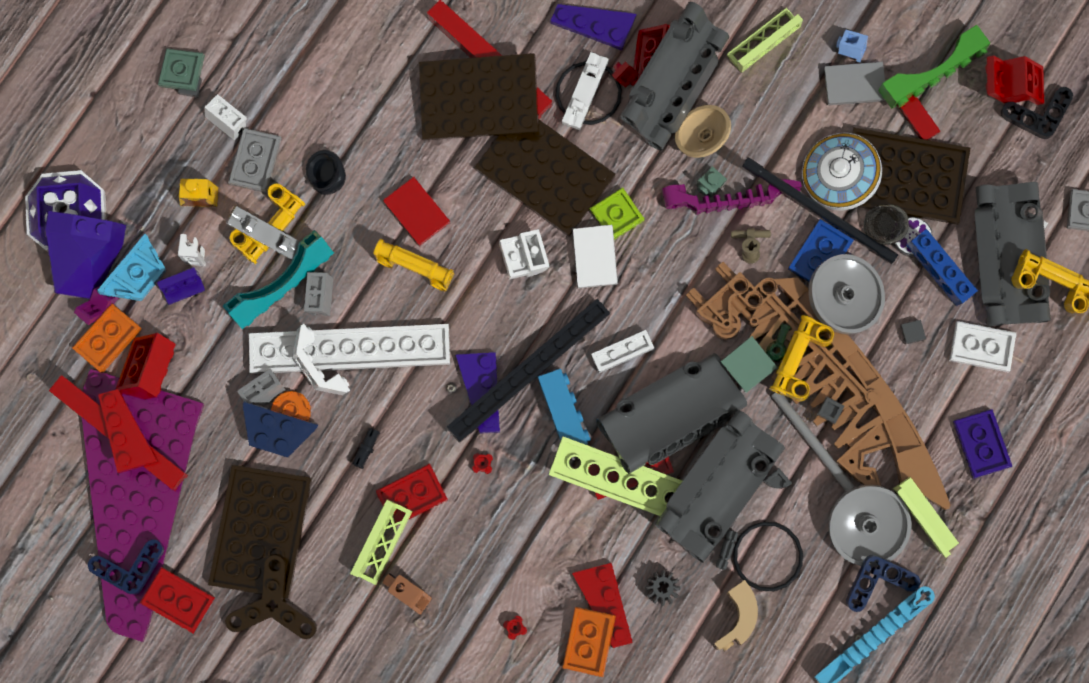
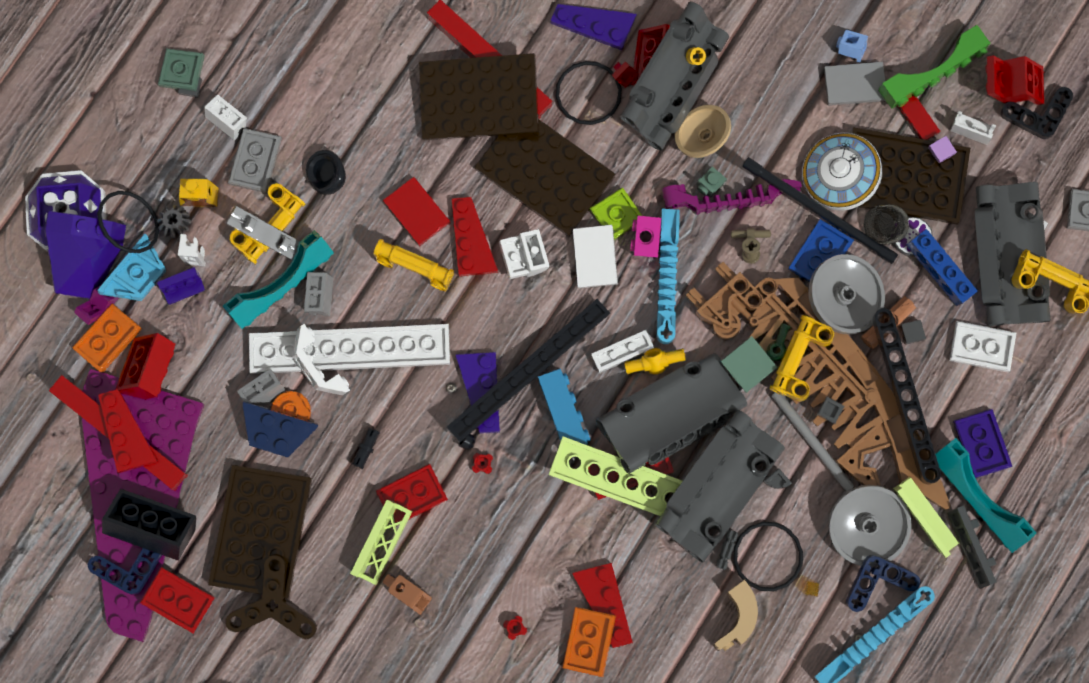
white hinge [562,52,609,130] -> none
dark grey gear [645,570,681,606] -> none
yellowish green fence [727,8,803,73] -> none
none -> black piece [97,191,160,253]
none -> black brick [102,488,196,561]
none -> flat silver gear [157,204,191,239]
none -> red wing [452,197,498,277]
none -> black hinge [458,434,476,450]
none -> yellow pin [624,348,686,375]
none -> dark pink brick [630,216,661,258]
none -> medium azure piece [656,209,680,344]
none -> yellow bush [686,47,706,65]
none -> clear yellow piece [805,581,819,597]
none -> nougat piece [861,296,916,350]
none -> black beam [872,308,941,485]
none -> lavender tile [928,136,957,163]
none -> teal arch [935,438,1037,553]
none -> dark grey hinge [947,506,997,589]
none -> white hinge [950,111,996,145]

